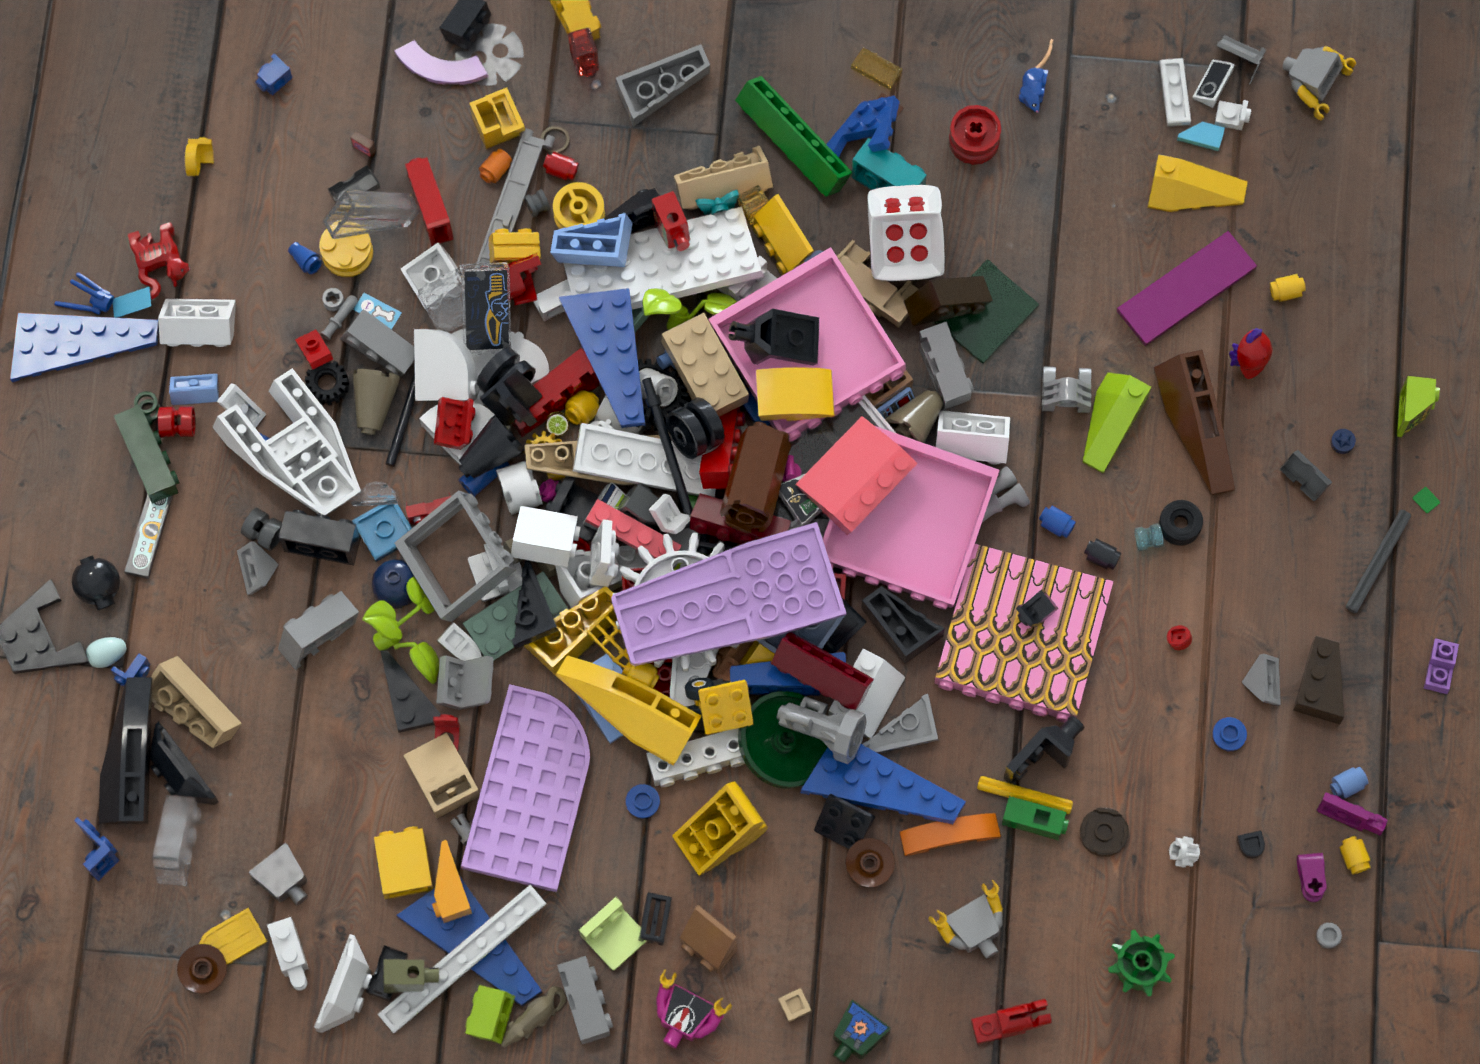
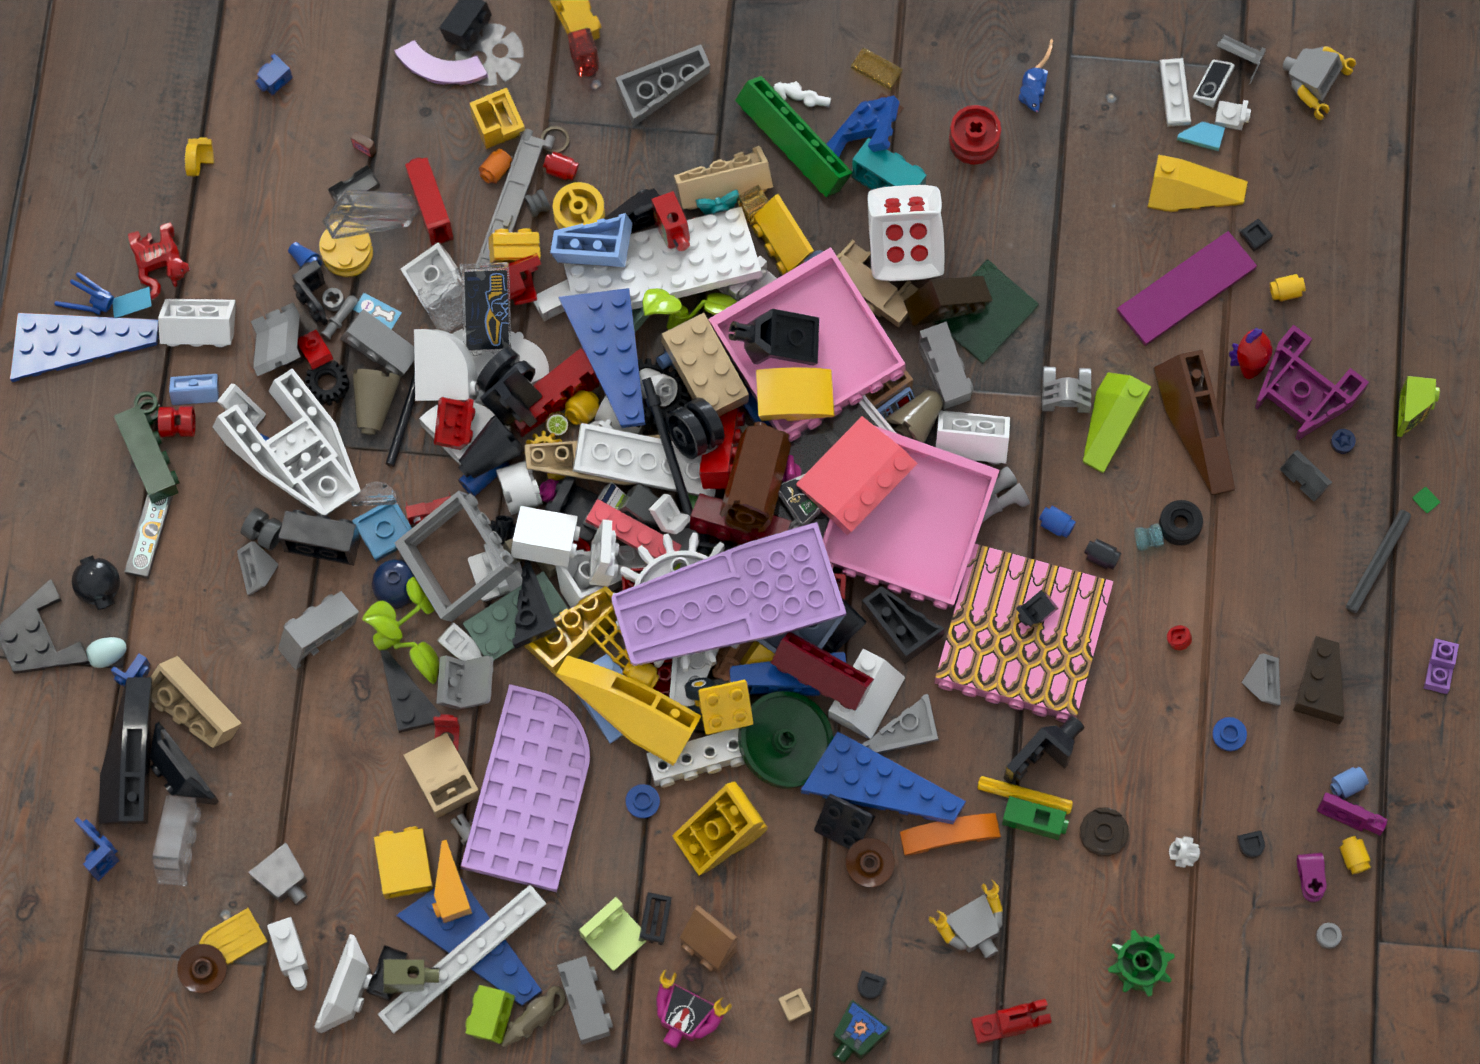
light grey piece [777,697,867,764] -> none
none -> light grey brick [250,303,301,376]
none -> black bracket [292,260,328,326]
none -> black gear [489,515,516,544]
none -> white animal [774,81,831,107]
none -> black tile [857,970,886,1000]
none -> black tile [1239,218,1273,251]
none -> magenta wedge [1255,325,1369,440]

